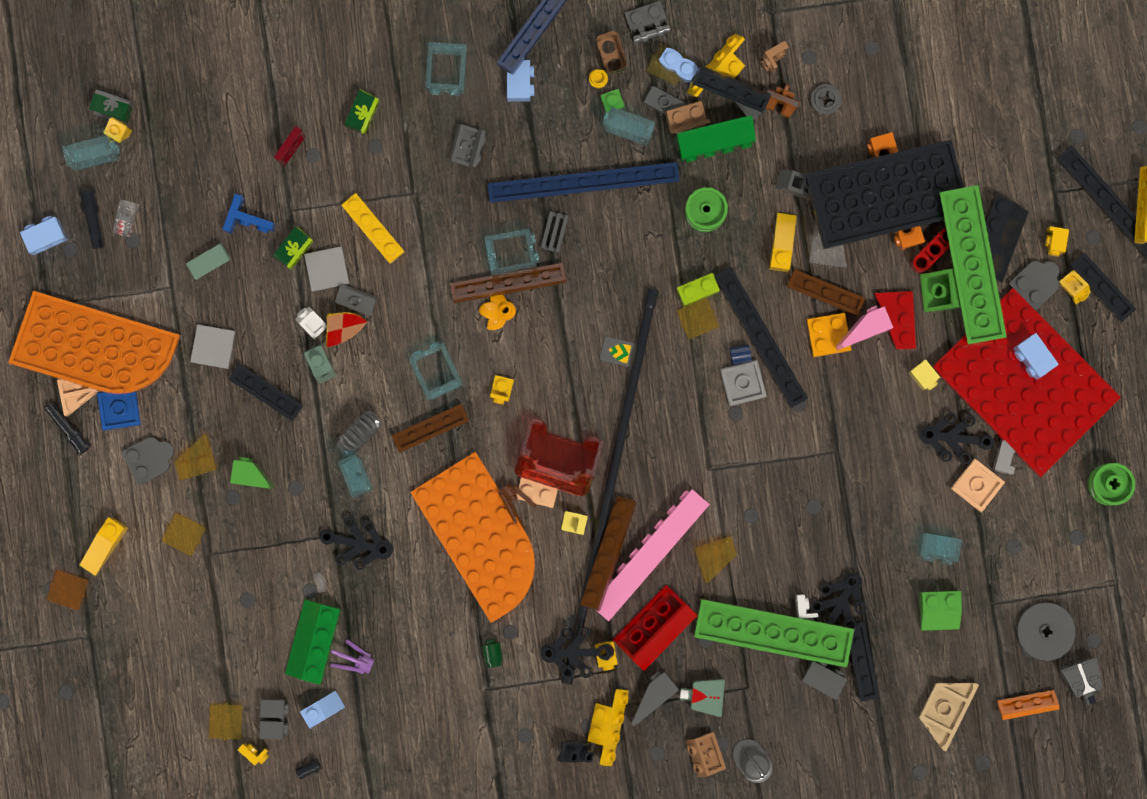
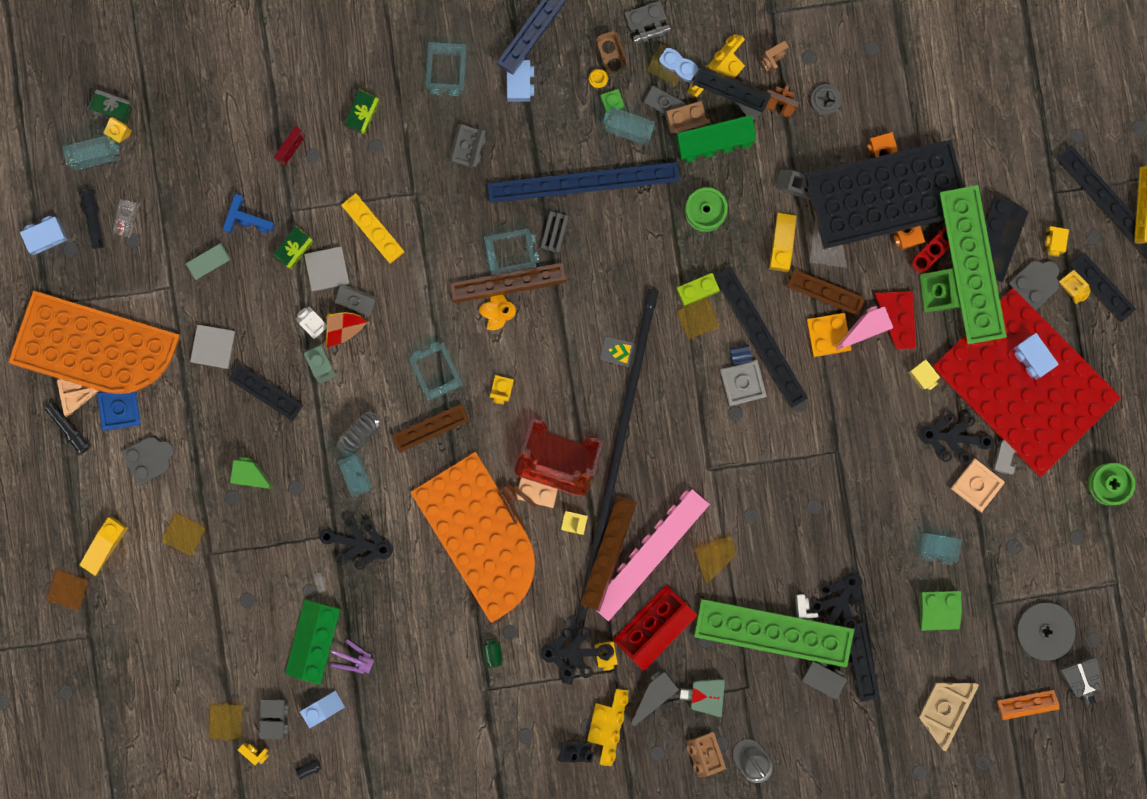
clear yellow wing [174,434,218,481] -> none

